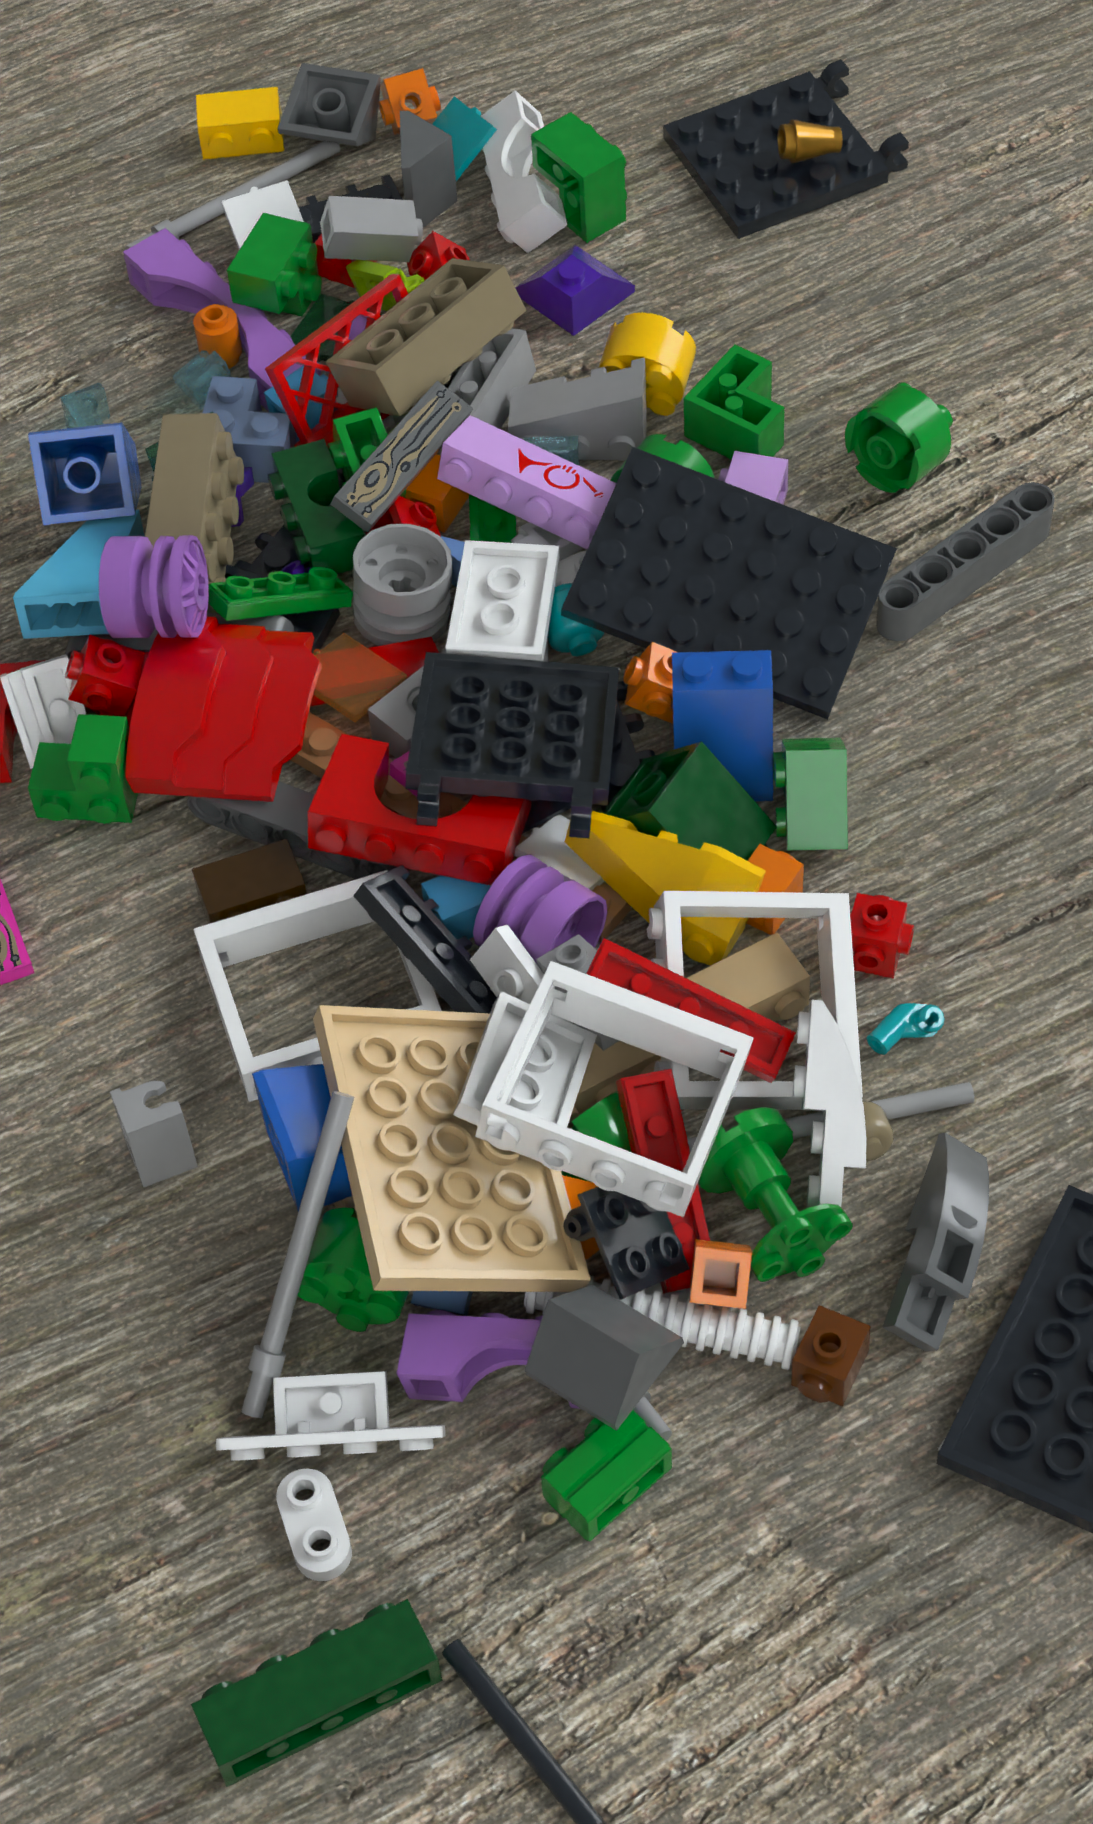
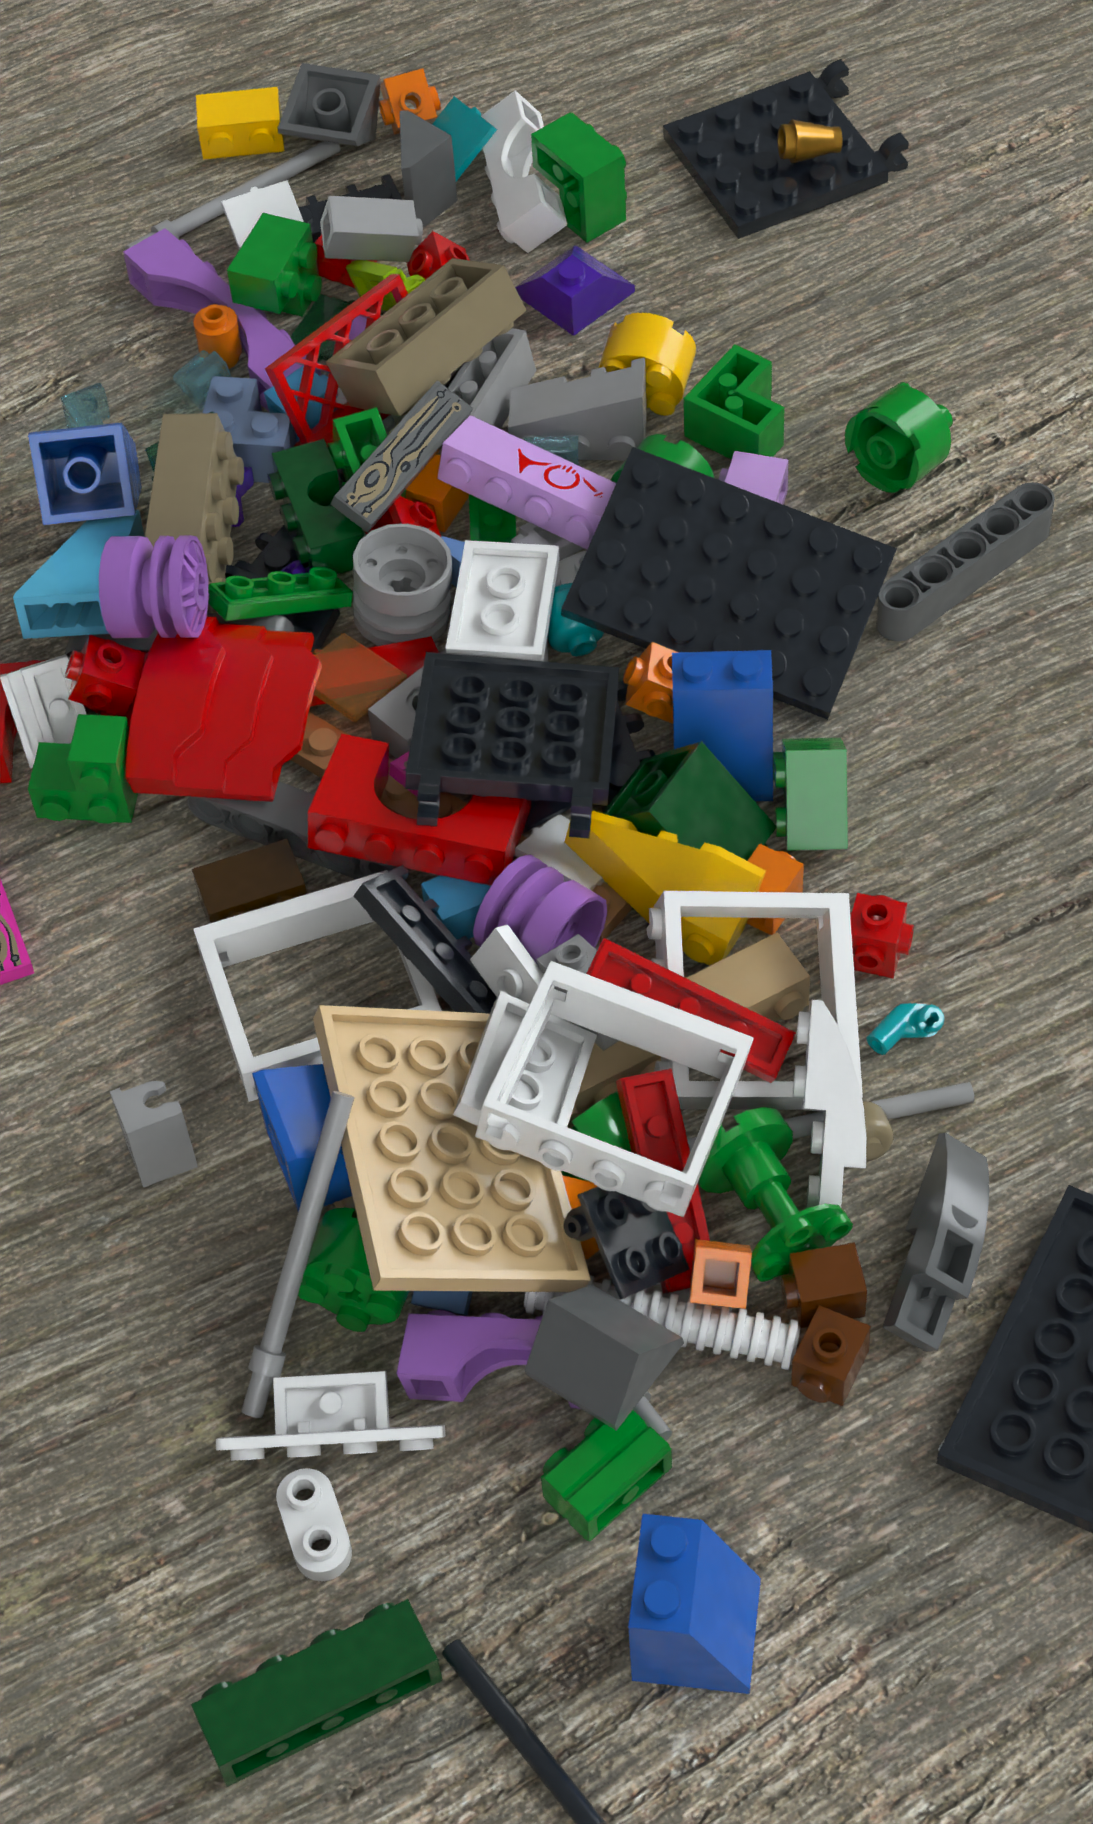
none -> blue slope [628,1514,761,1694]
none -> reddish brown brick [781,1242,867,1328]

